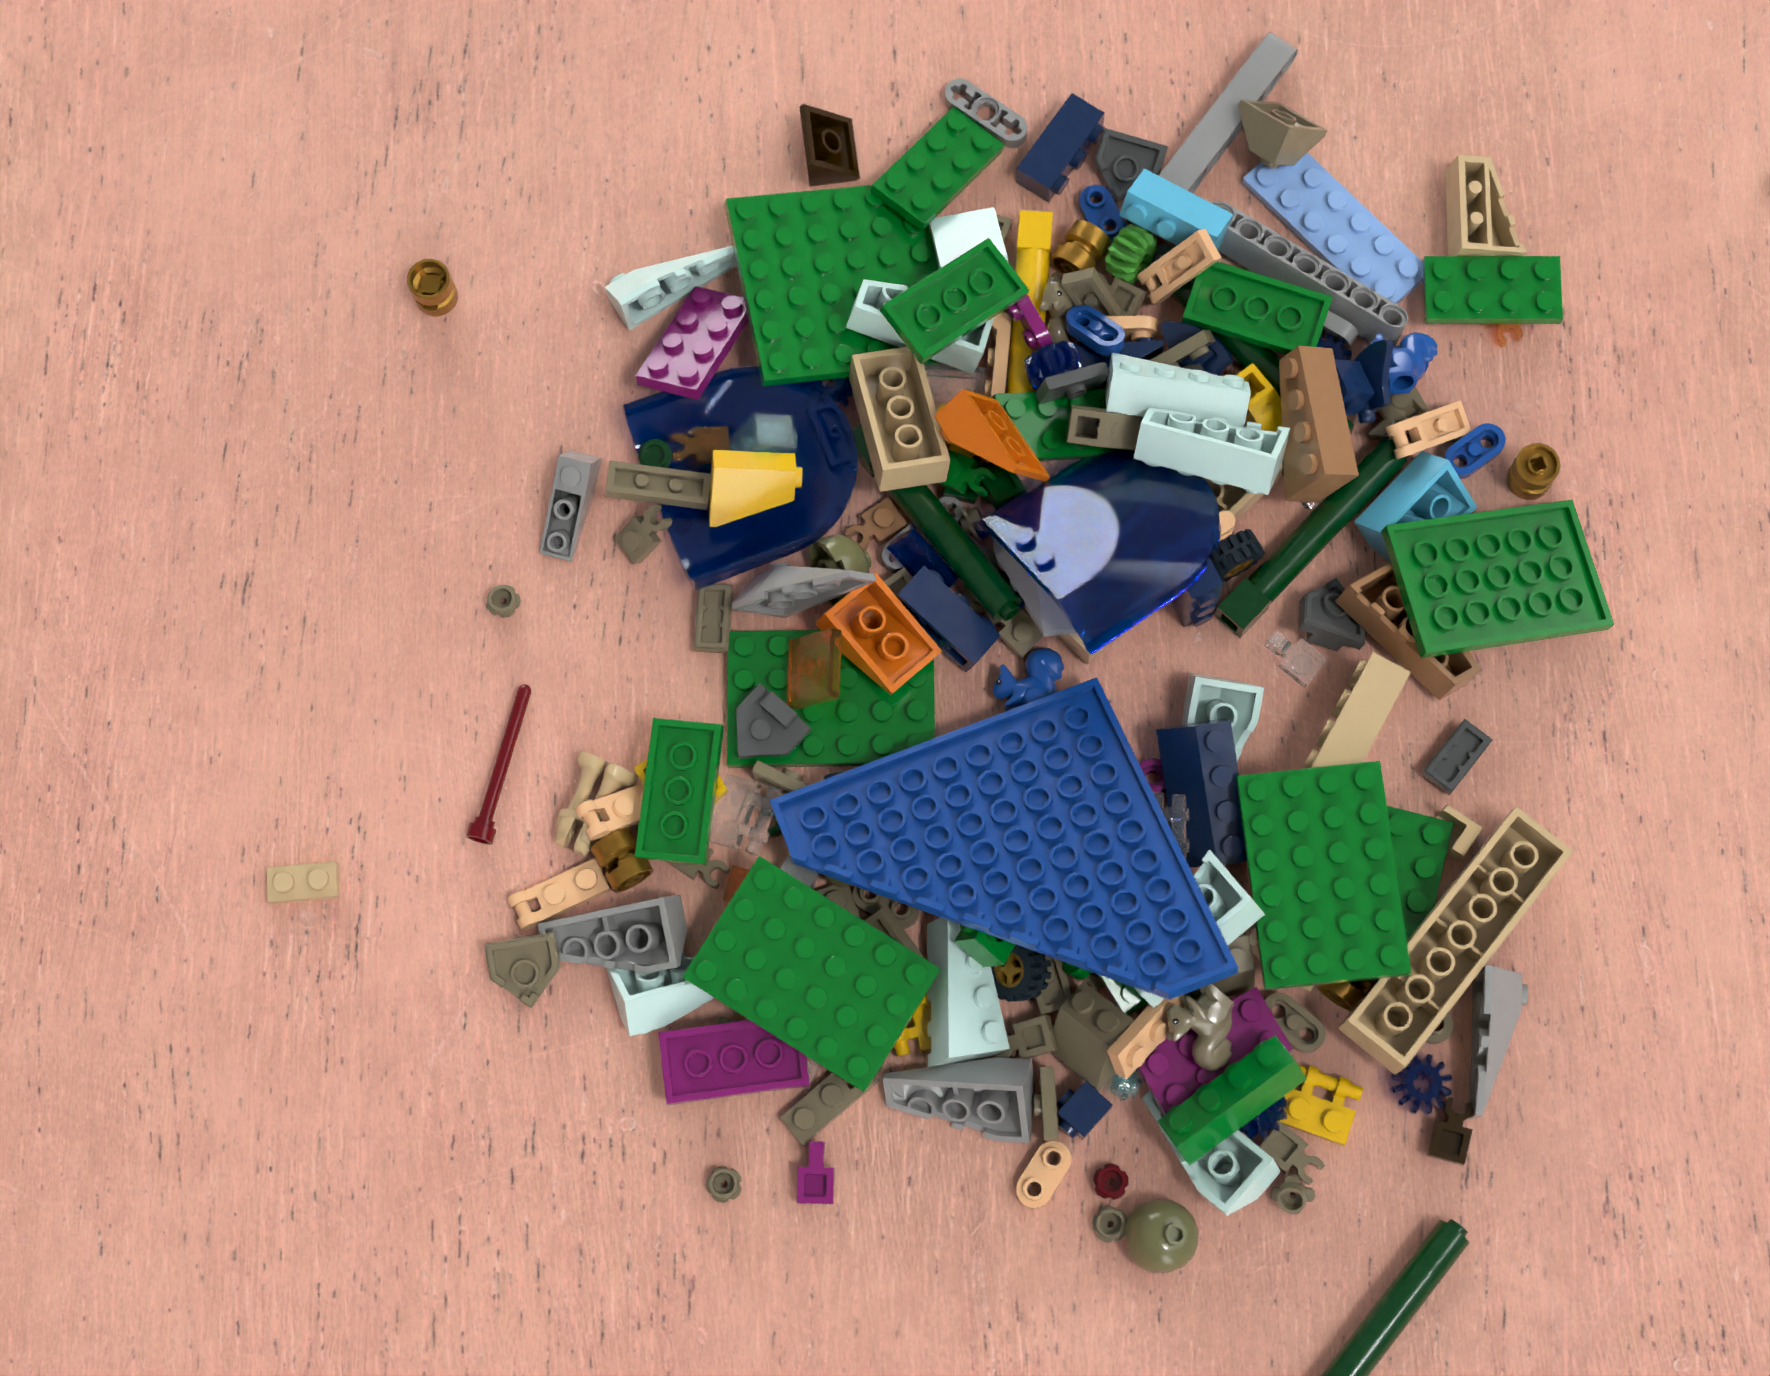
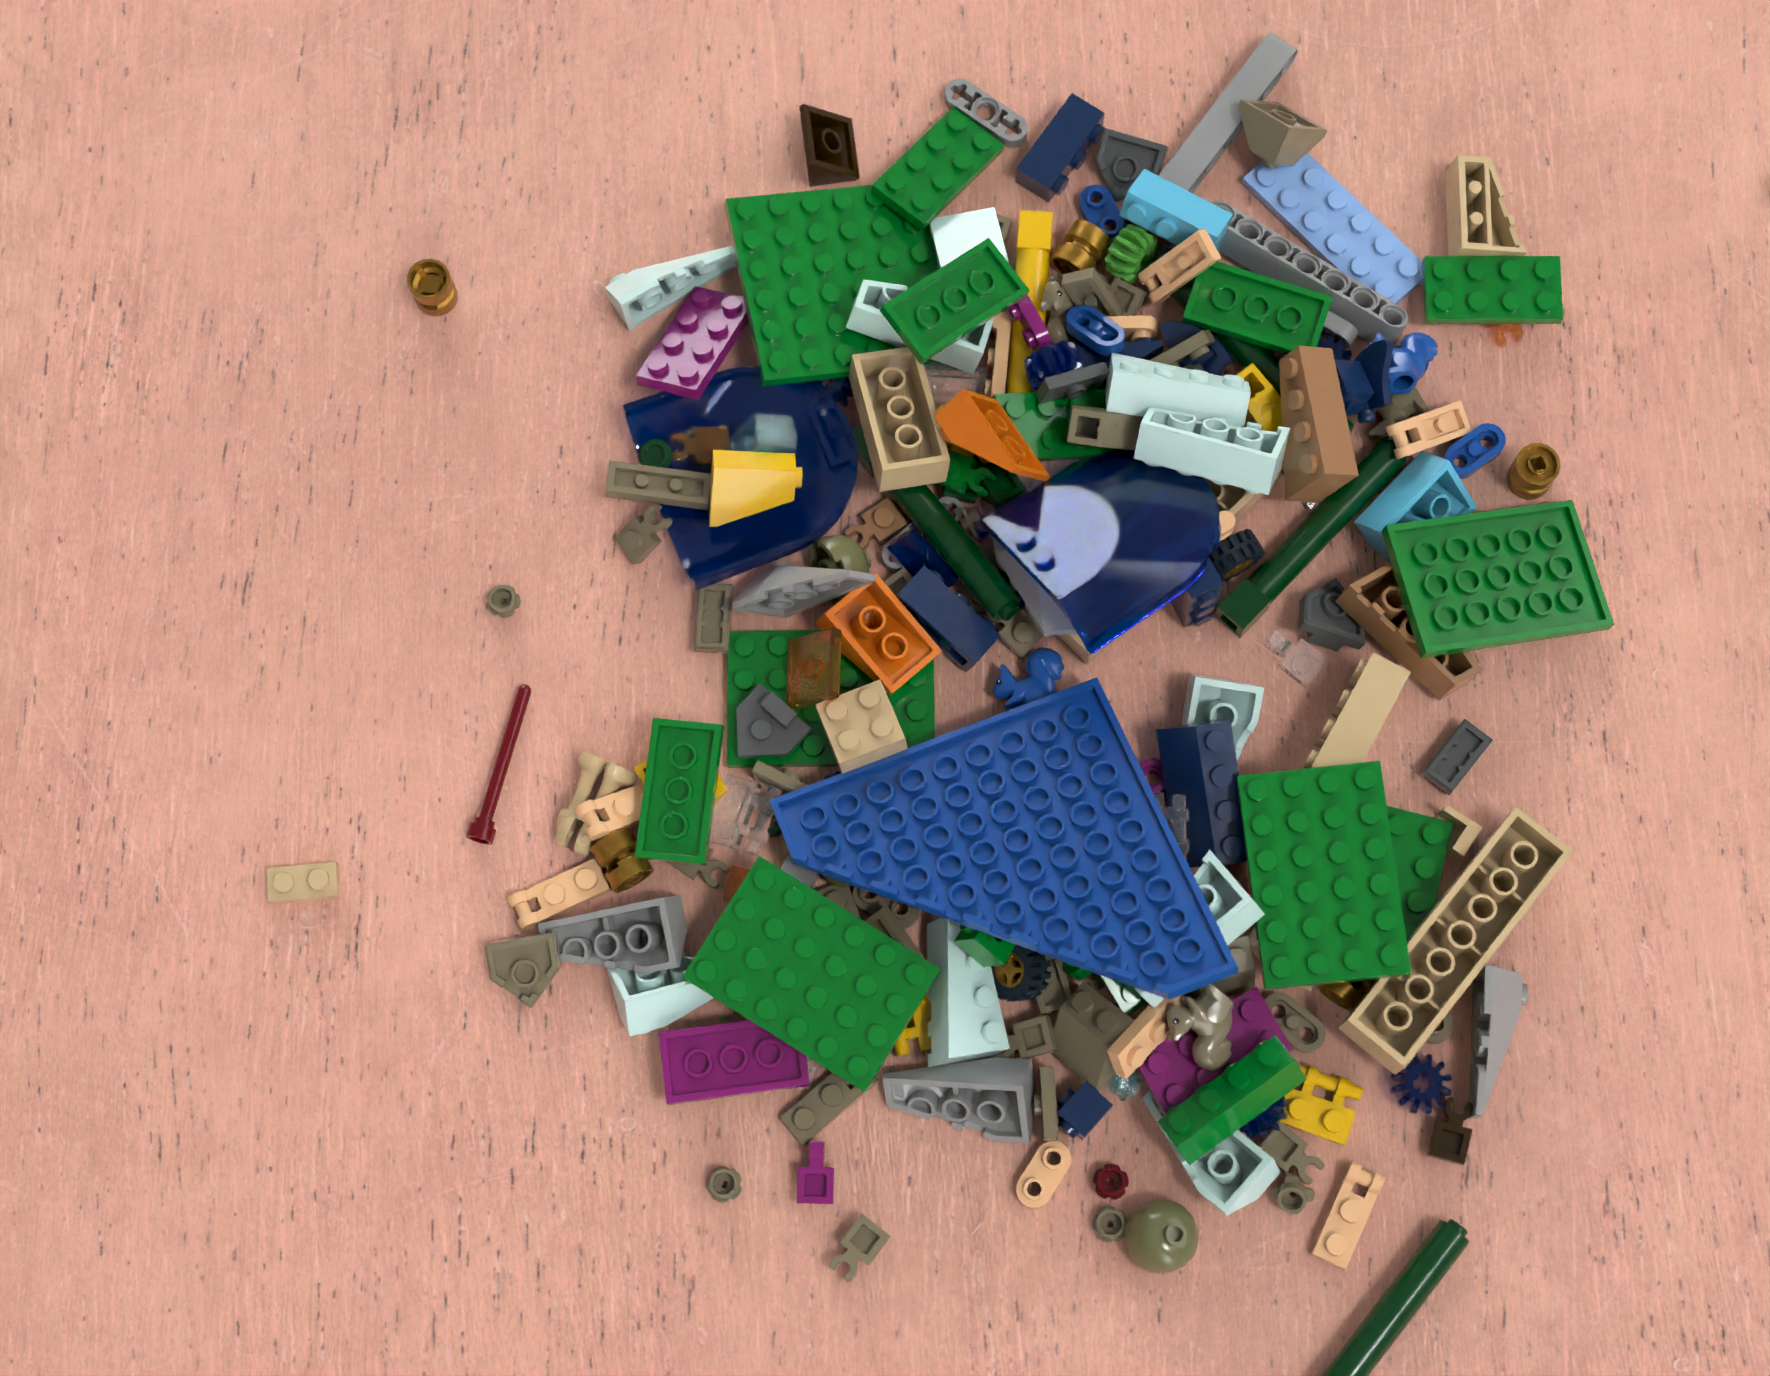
light grey slope [539,450,602,562] -> none
none -> tan brick [815,679,908,774]
none -> dark tan plate [829,1213,891,1282]
none -> light nougat plate [1311,1161,1386,1270]

